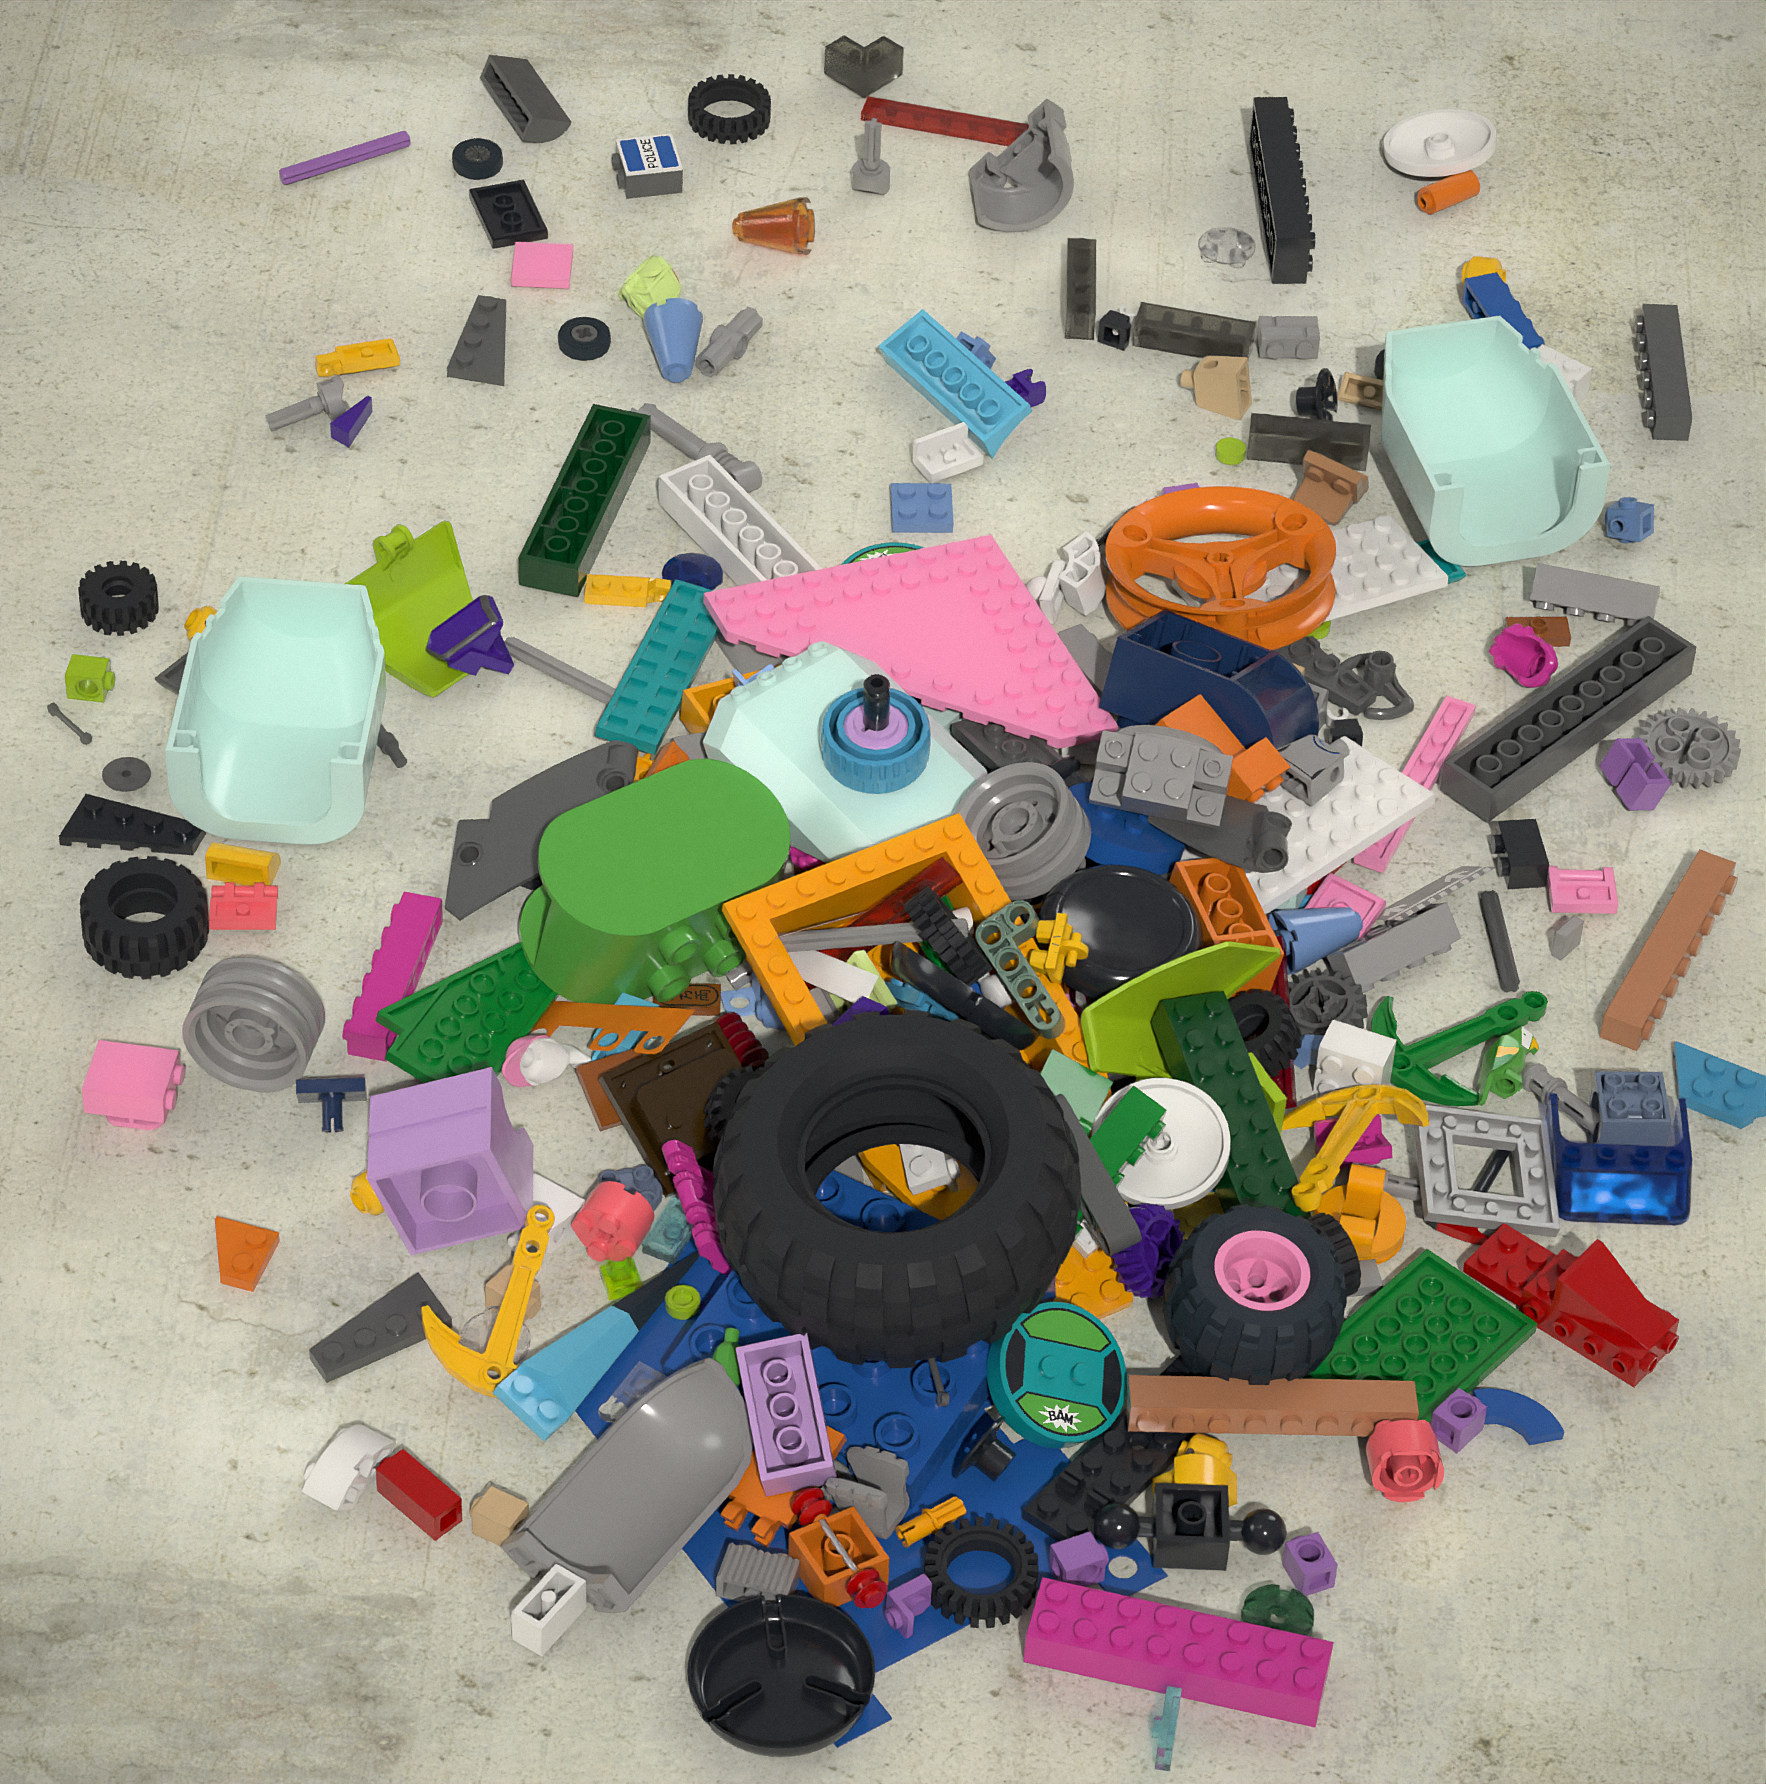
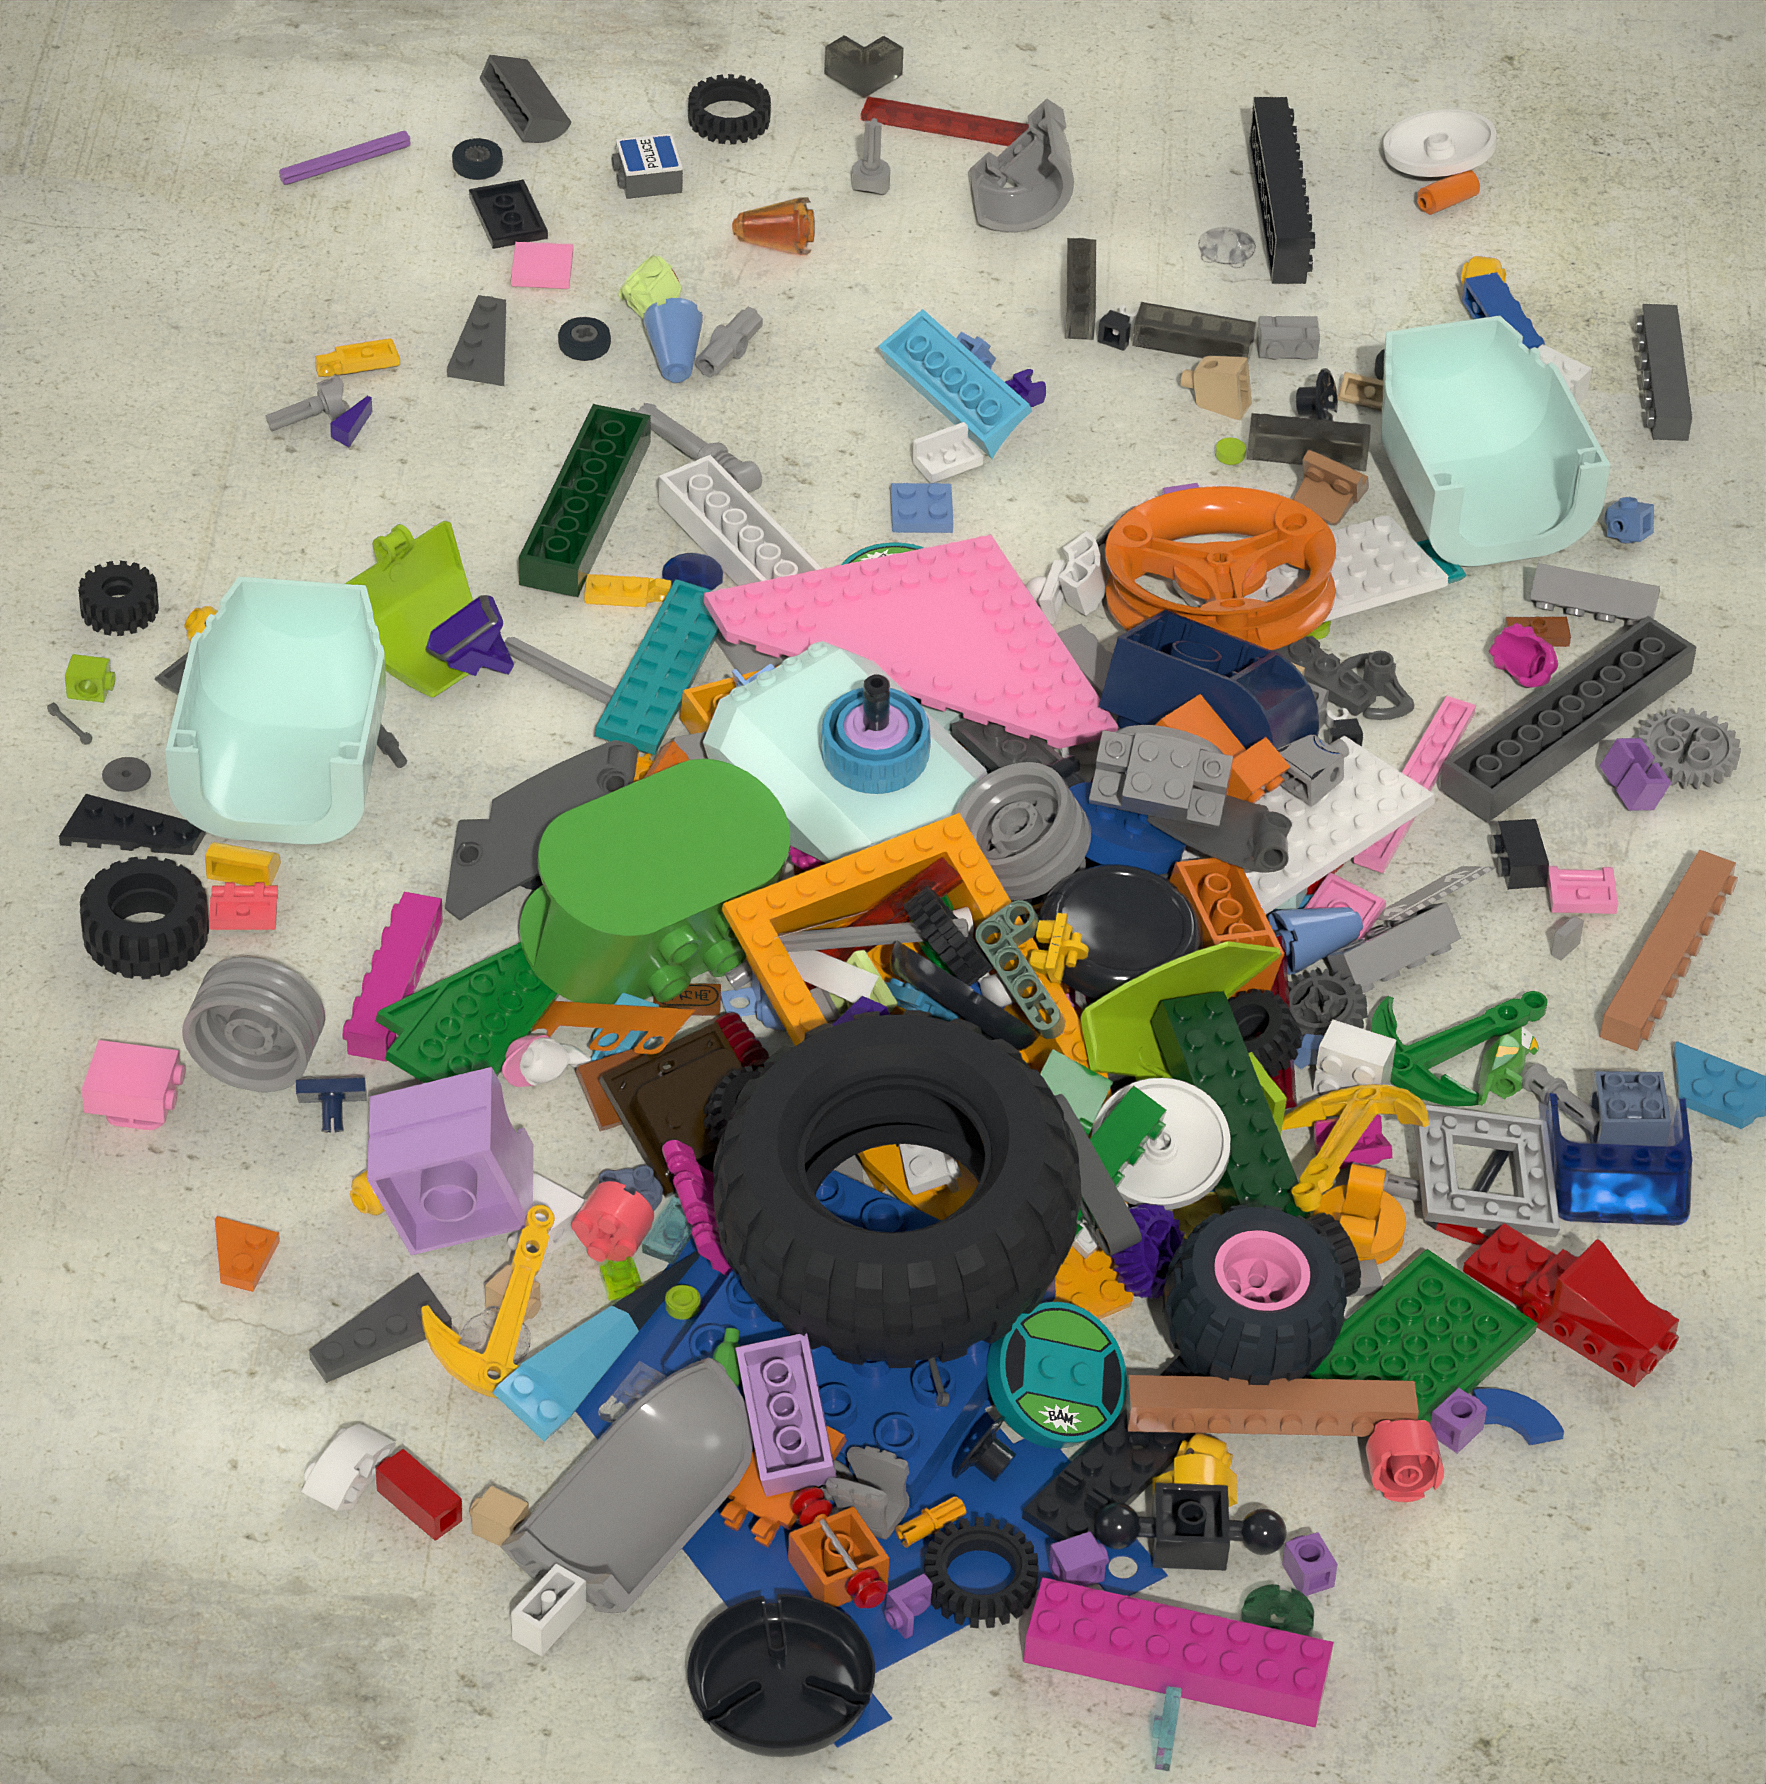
light grey brick [716,1543,800,1604] -> none
dark grey axle [1480,890,1520,993] -> none

